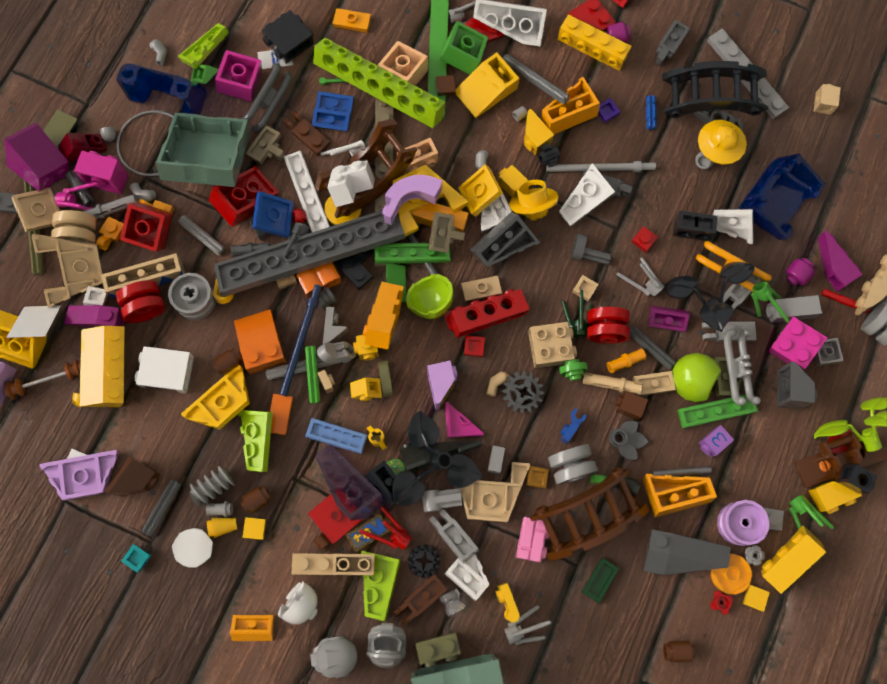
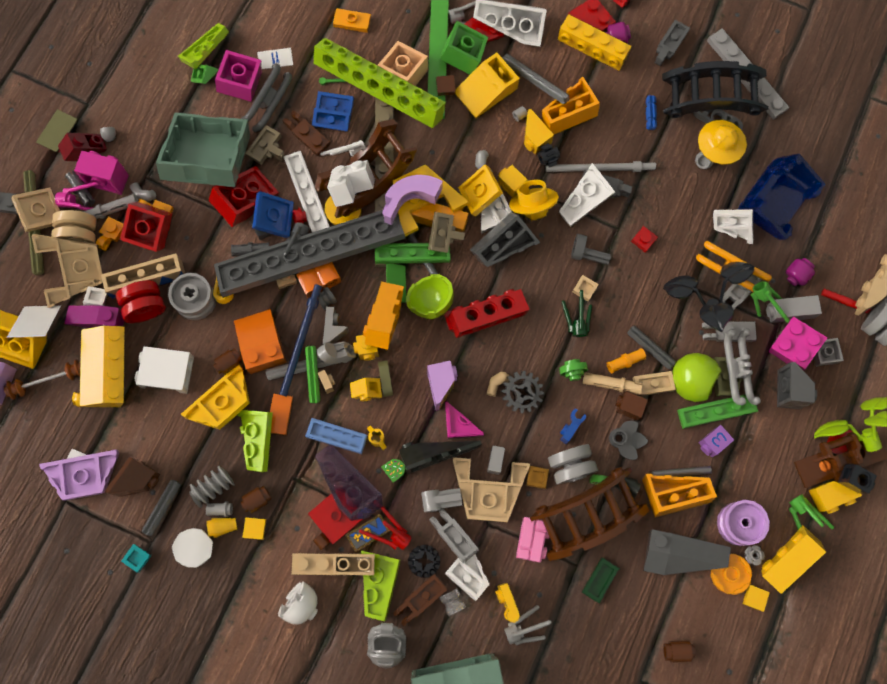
magenta slope [5,123,68,192] -> none
clear blue windscreen [116,64,207,115] -> none
light grey piece [116,110,174,176] -> none
light grey arm [149,39,167,66] -> none
light grey axle [178,215,225,255] -> none
light orange slope [230,615,274,641] -> none
black brick [262,10,314,64] -> none
light grey helmet [310,636,357,678] -> none
black plate [334,249,374,290] -> none
black brick [363,460,396,510] -> none
black plant [392,411,482,506] -> none
light nougat brick [397,137,438,175] -> none
olive brick [415,632,461,667] -> none
tan plate [461,276,502,303] -> none
red plate [464,335,485,358] -> none
tan brick [528,322,577,369] -> none
red wheel [587,307,630,344] -> none
dark purple plate [598,98,620,124] -> none
light grey plant [617,257,665,297] -> none
magenta slope [648,305,690,332] -> none
black brick [673,211,718,241] -> none
red plate [710,591,733,615] -> none
light grey plate [764,508,784,531] -> none
tan brick [814,84,841,115] -> none
magenta slope [818,230,863,292] -> none

